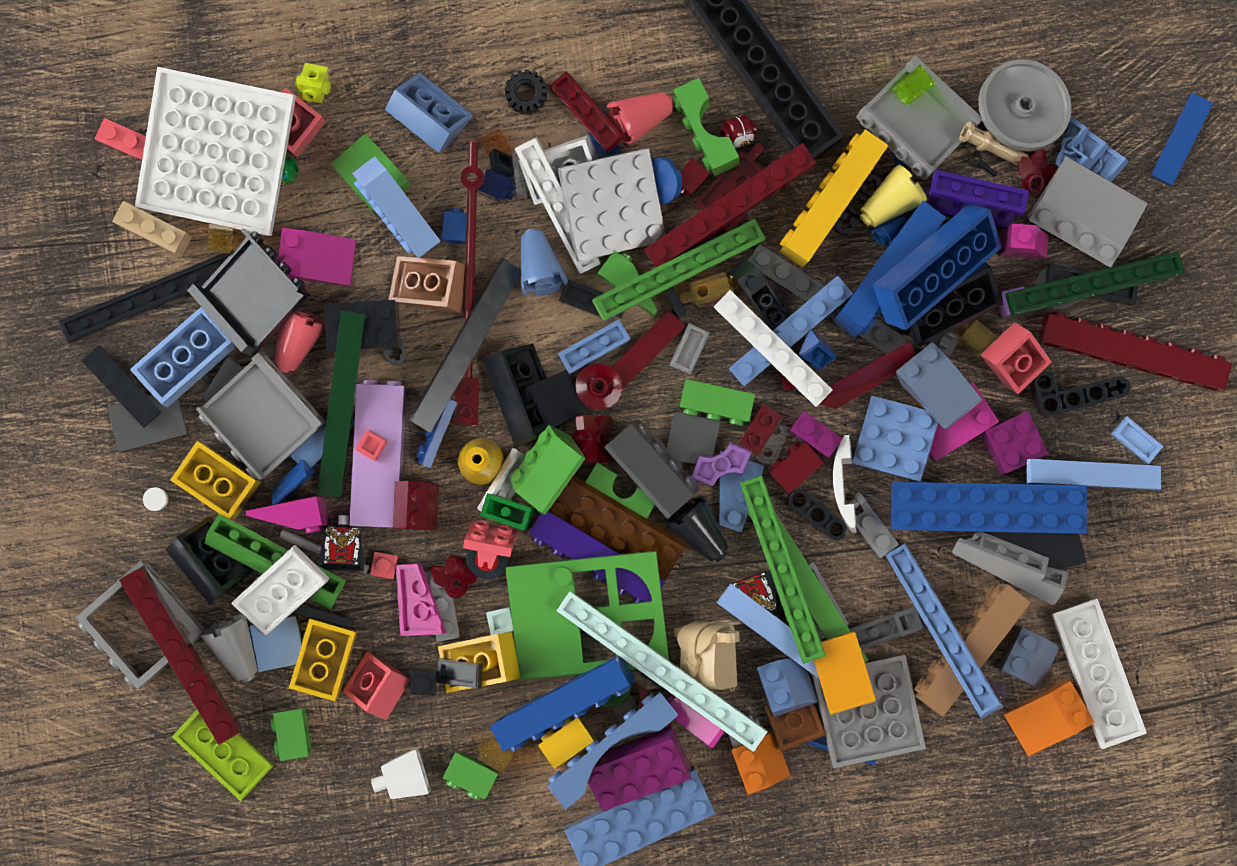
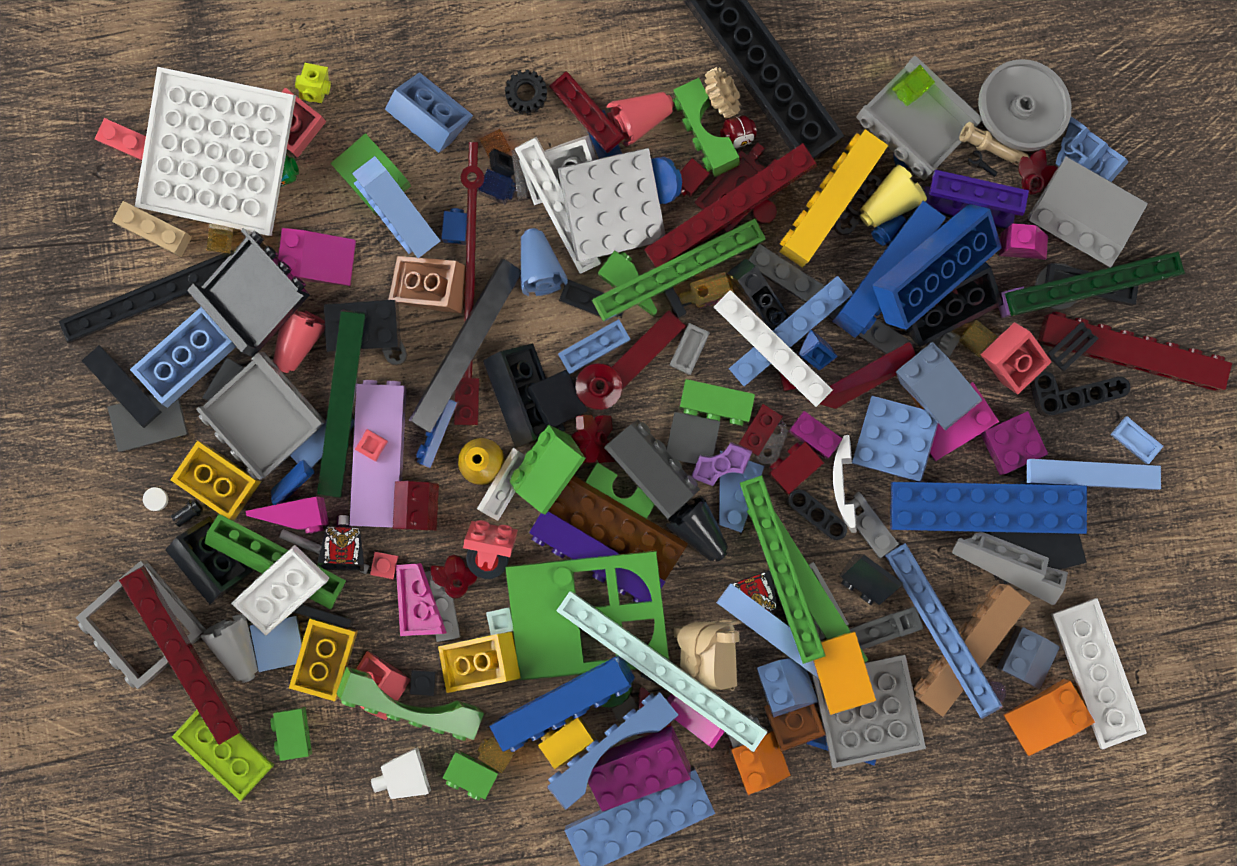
tile [437,658,483,688] -> none
green slope [480,493,536,531] -> none
blue tile [1150,93,1213,187] -> none
none -> black pin [171,499,203,527]
none -> bright green arch [336,666,484,741]
none -> tan gear [704,67,741,118]
none -> dark red tile [753,200,777,224]
none -> black slope [838,554,903,605]
none -> black tile [1047,322,1099,372]

